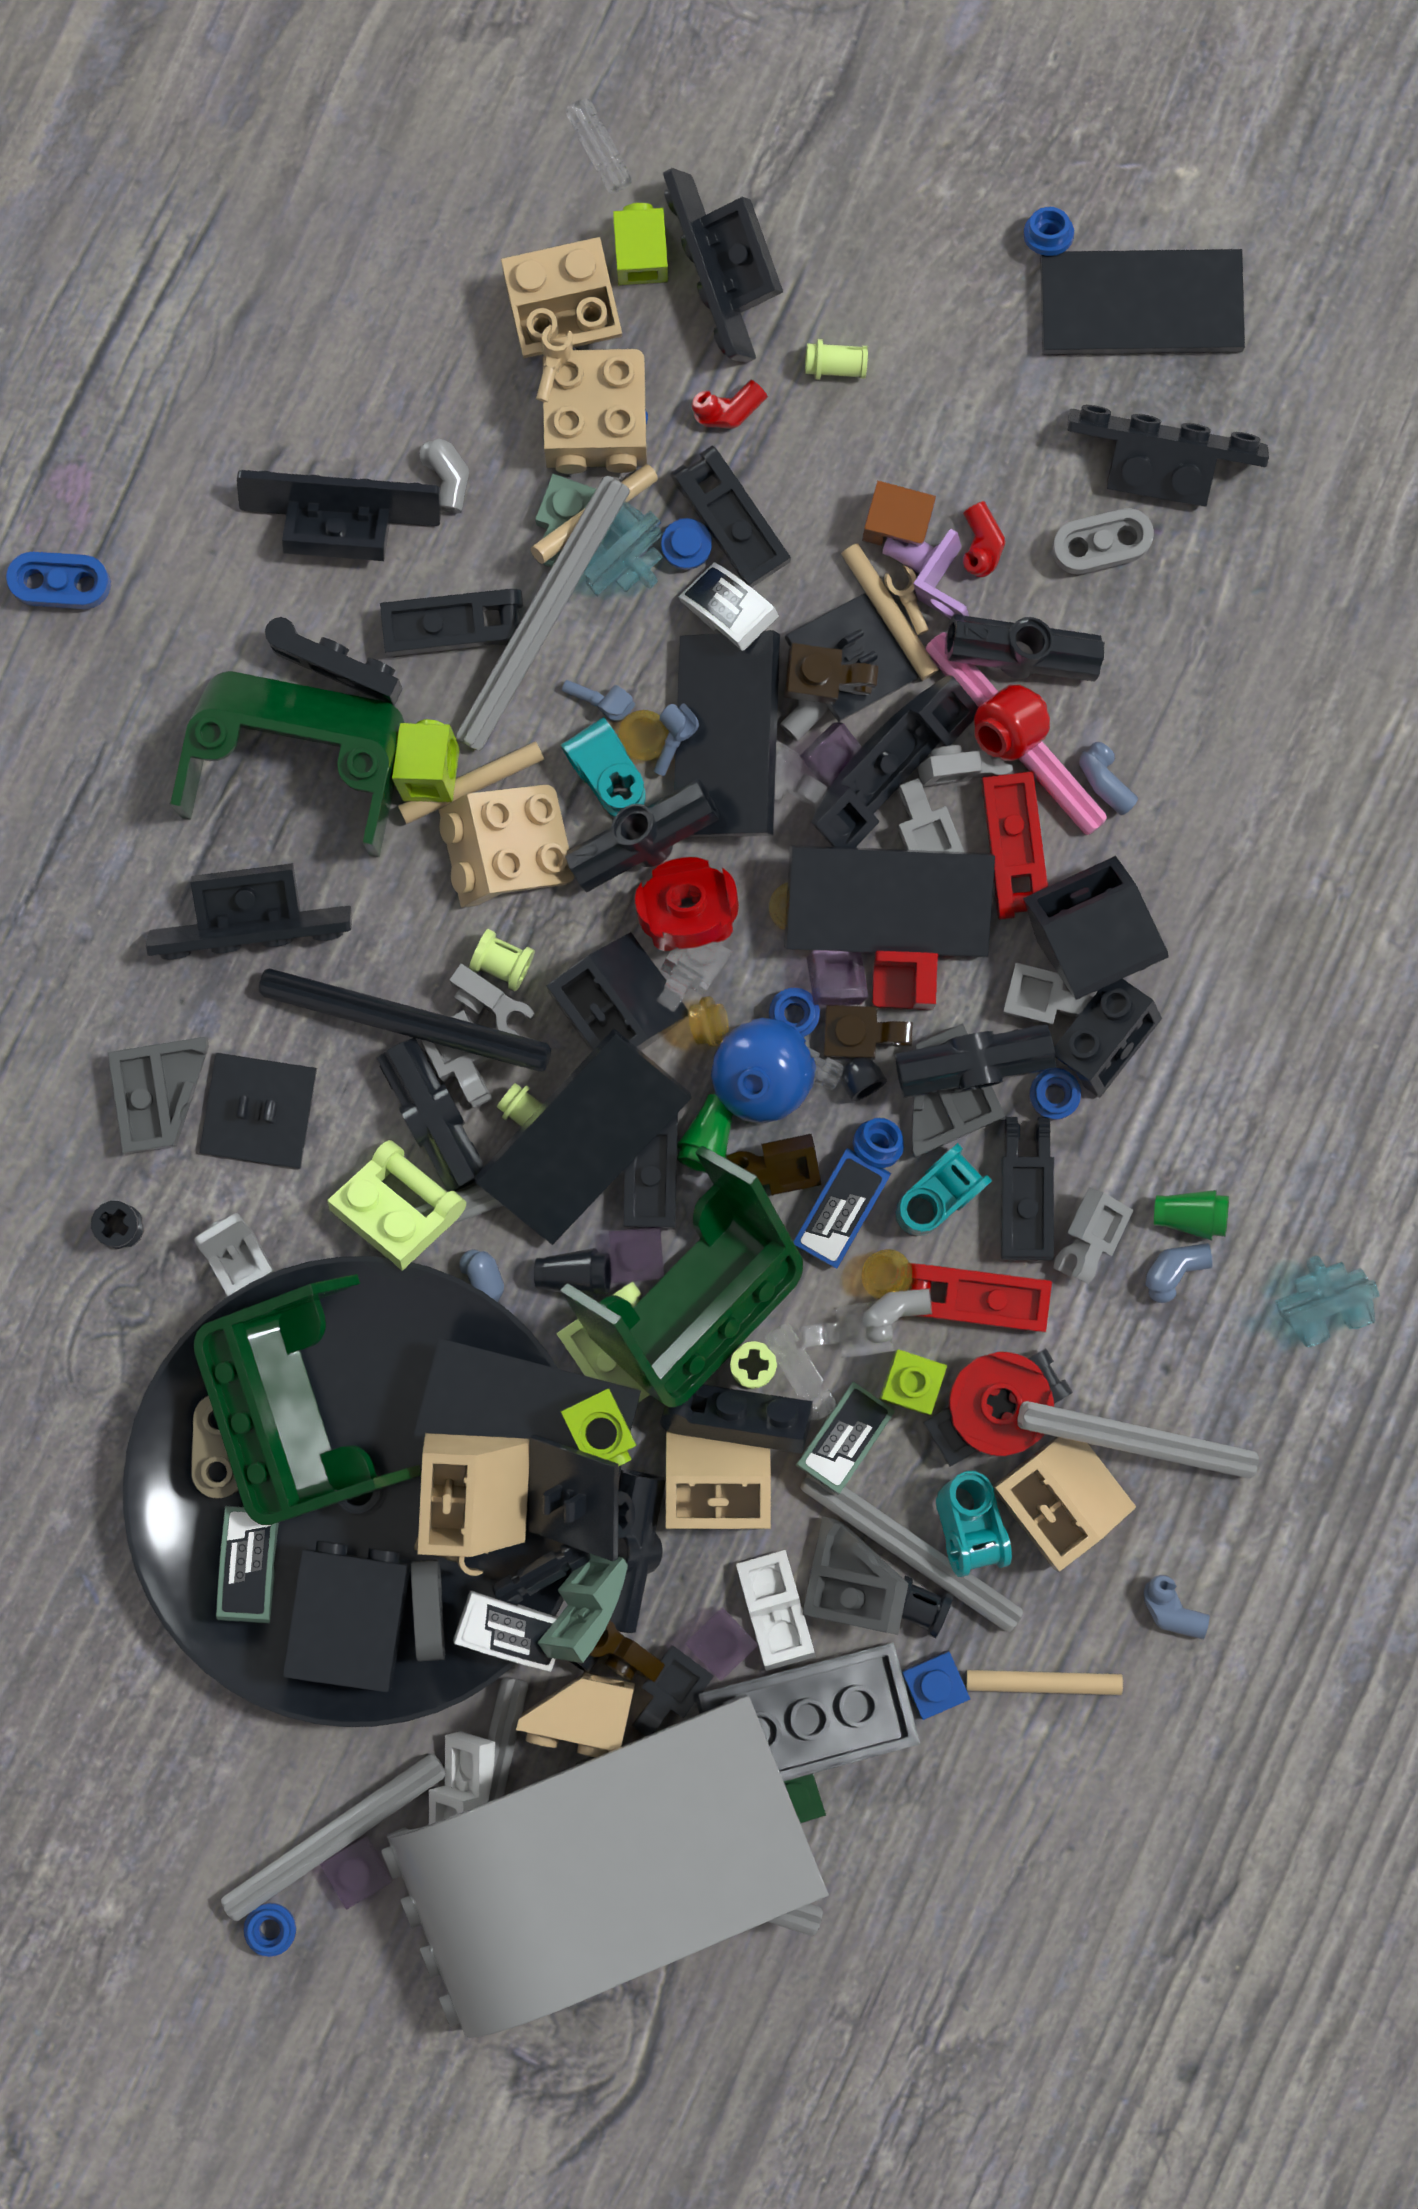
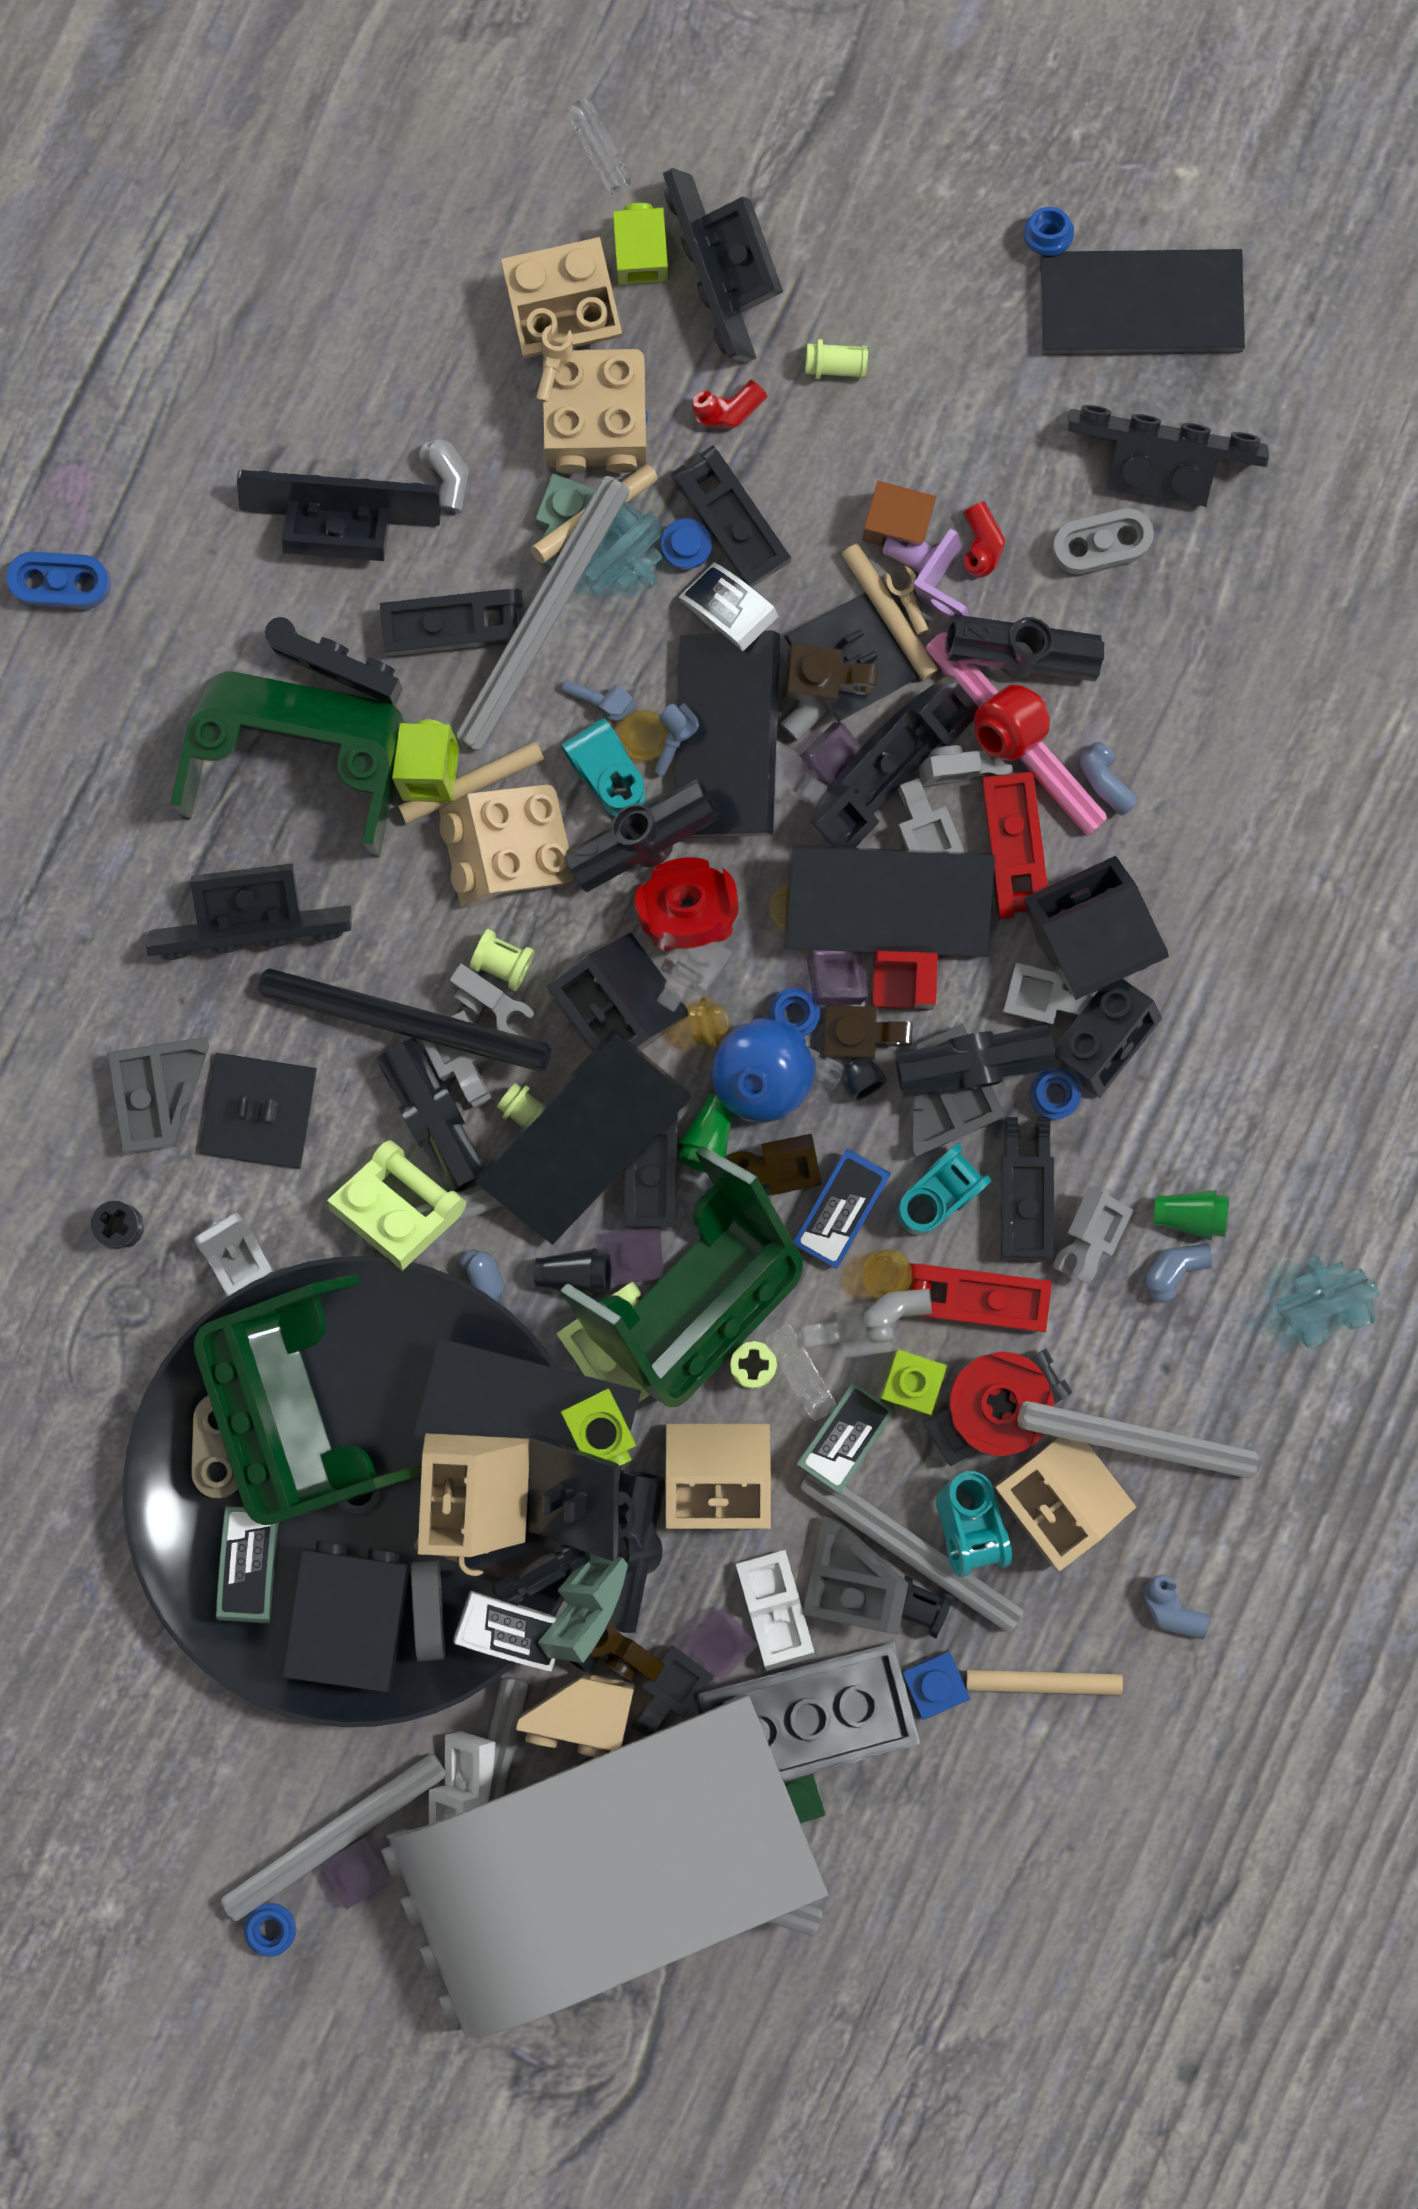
black plate [660,1385,813,1454] -> none
blue plate [853,1118,904,1168] -> none

